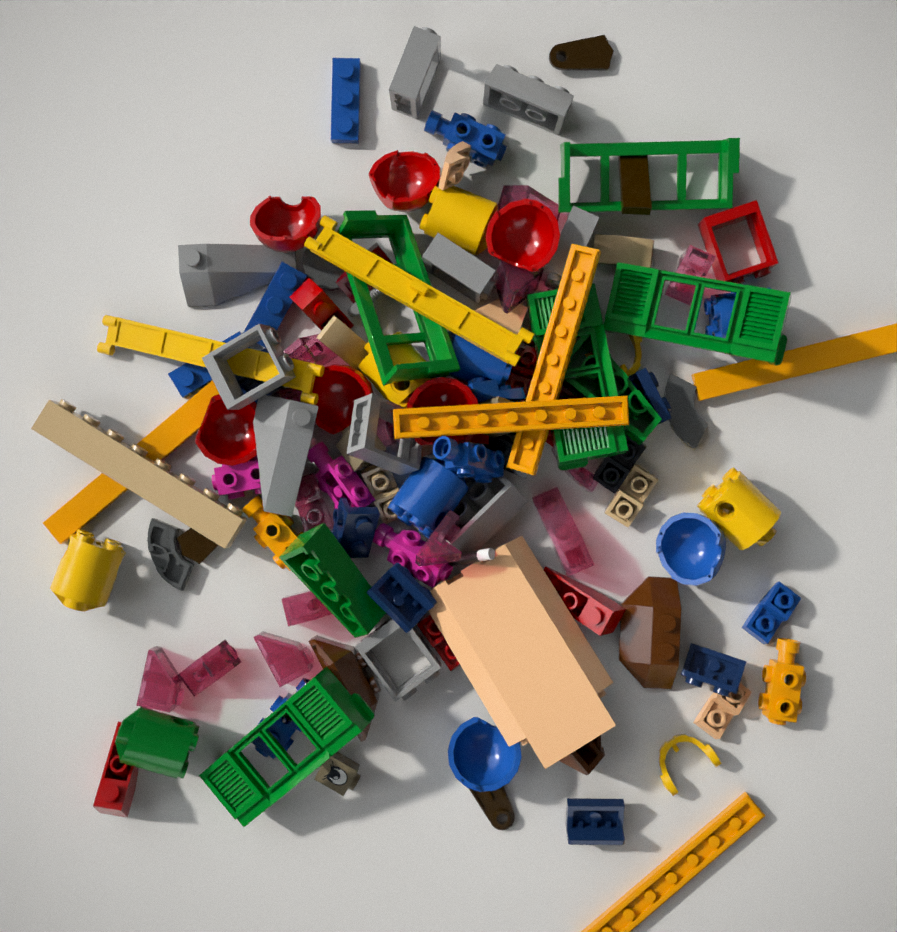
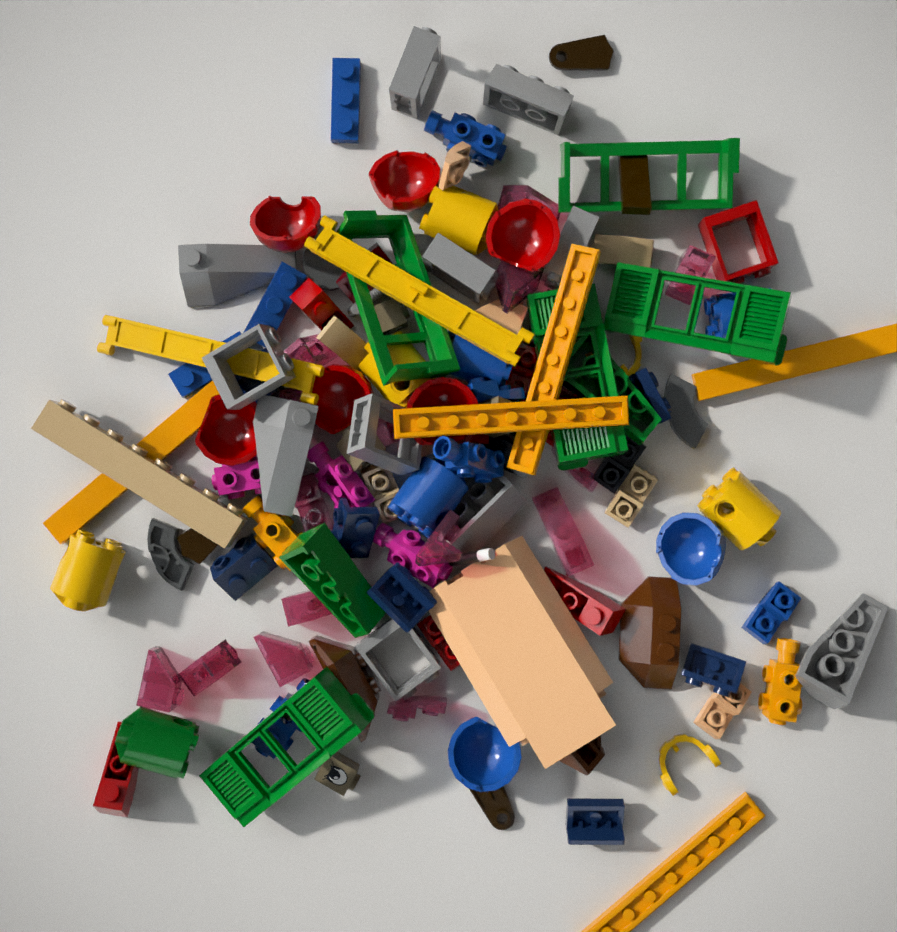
none -> dark blue bracket [210,533,278,601]
none -> dark tan brick [374,298,410,335]
none -> clear pink slope [387,695,447,722]
none -> light grey wedge [795,593,888,709]

